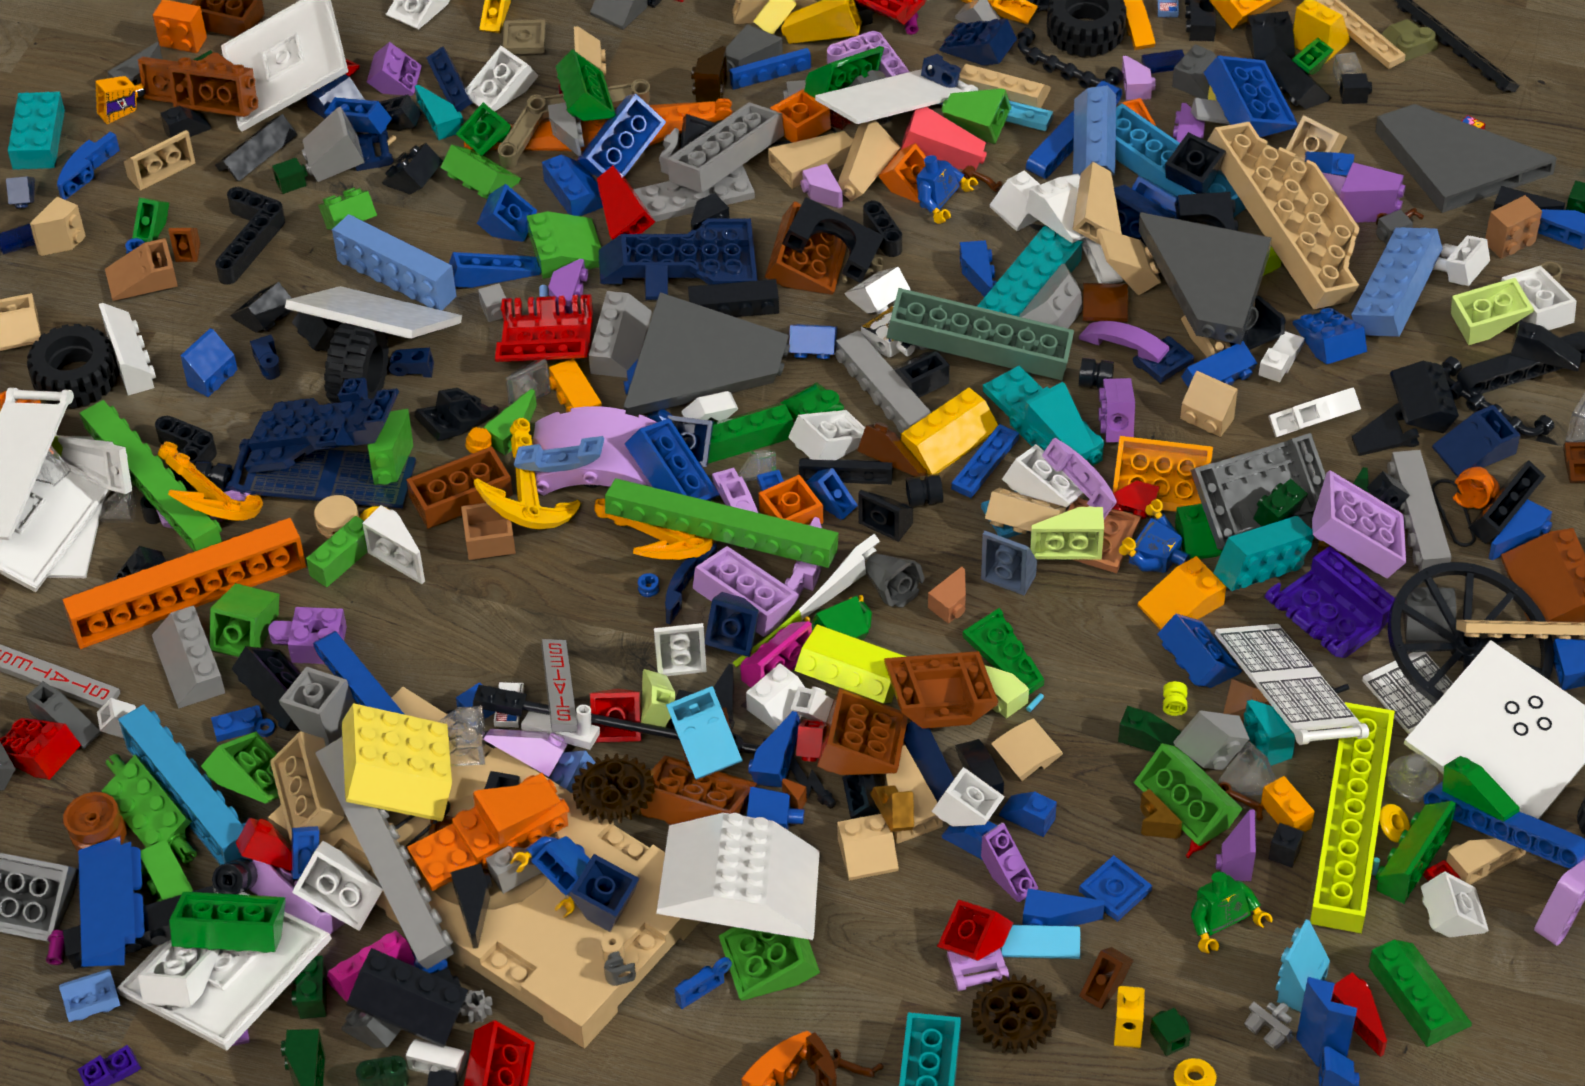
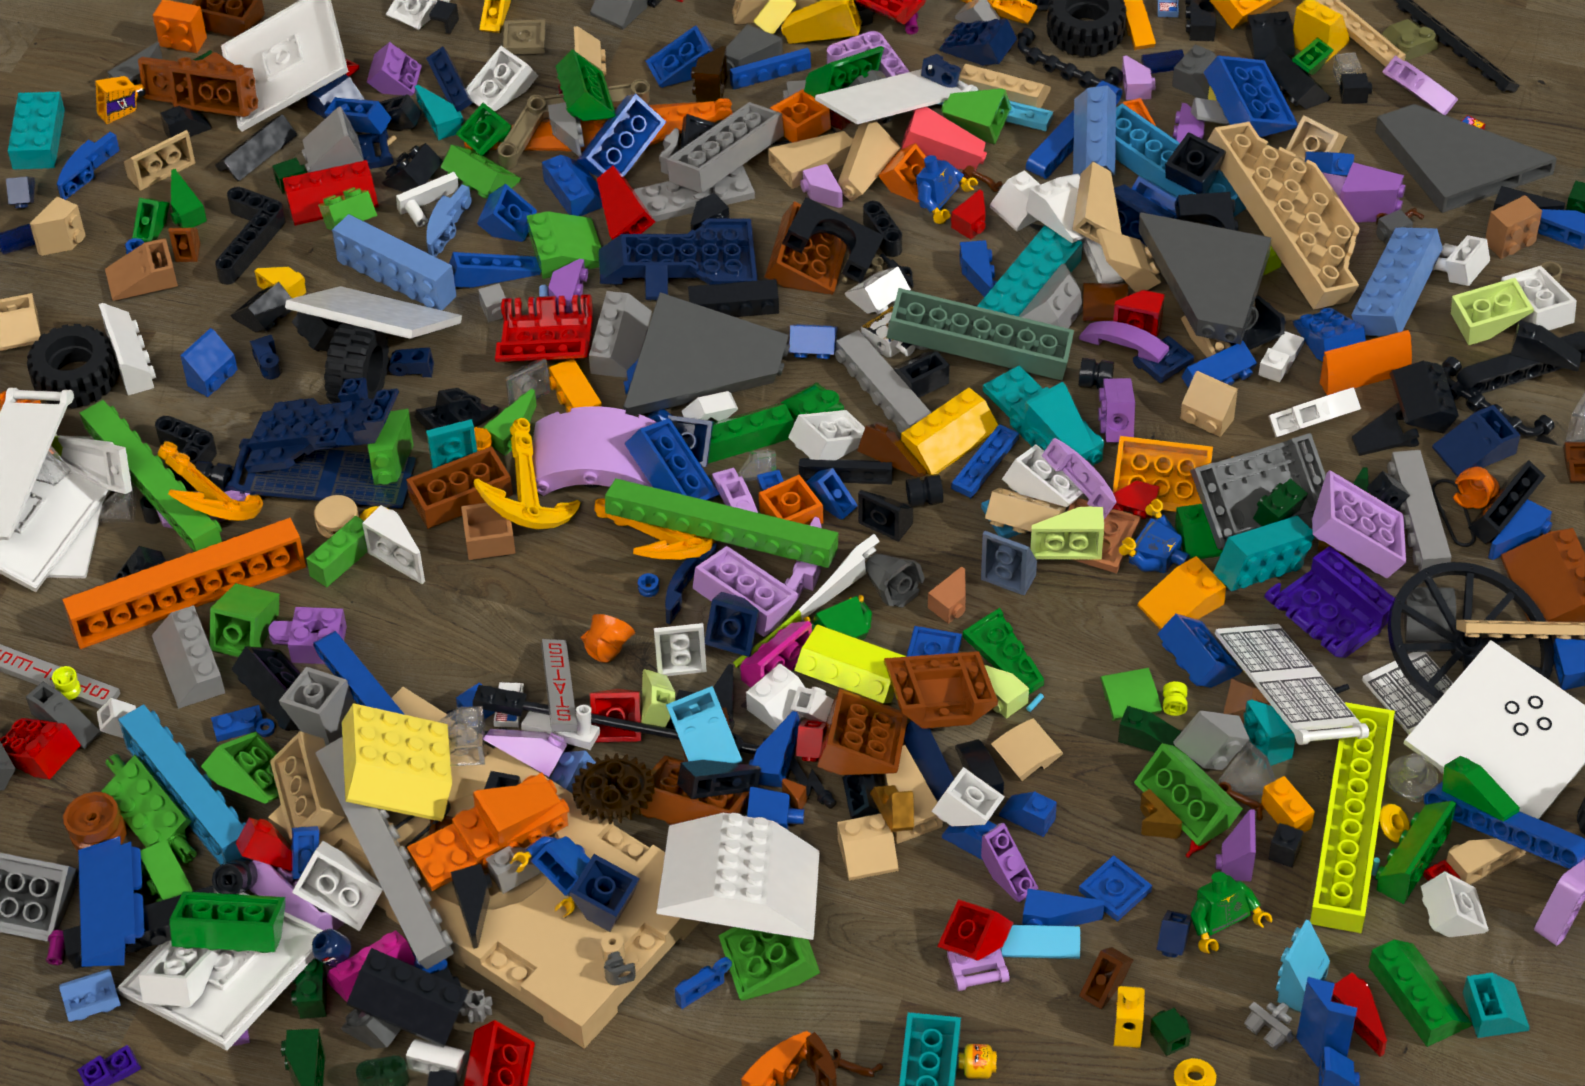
medium blue slope [514,436,604,472] -> none
dark brown gear [971,974,1058,1054] -> none
none -> neon yellow wheel [52,666,81,700]
none -> green slope [170,169,207,228]
none -> yellow slope [254,267,306,298]
none -> red slope [283,160,379,226]
none -> dark blue head [312,929,351,968]
none -> white piece [396,172,458,227]
none -> medium blue slope [426,185,472,257]
none -> teal plate [426,419,477,469]
none -> black panel [429,0,459,34]
none -> orange helmet [580,614,635,663]
none -> blue slope [646,25,713,88]
none -> black slope [677,760,761,799]
none -> black hand [879,253,914,288]
none -> blue plate [906,626,962,657]
none -> red slope [951,189,986,240]
none -> yellow head [958,1044,997,1079]
none -> bright green slope [1100,668,1162,721]
none -> red slope [1113,290,1165,338]
none -> dark blue slope [1157,910,1192,958]
none -> orange slope [1320,330,1412,395]
none -> lavender slope [1382,56,1458,115]
none -> teal slope [1462,972,1530,1038]

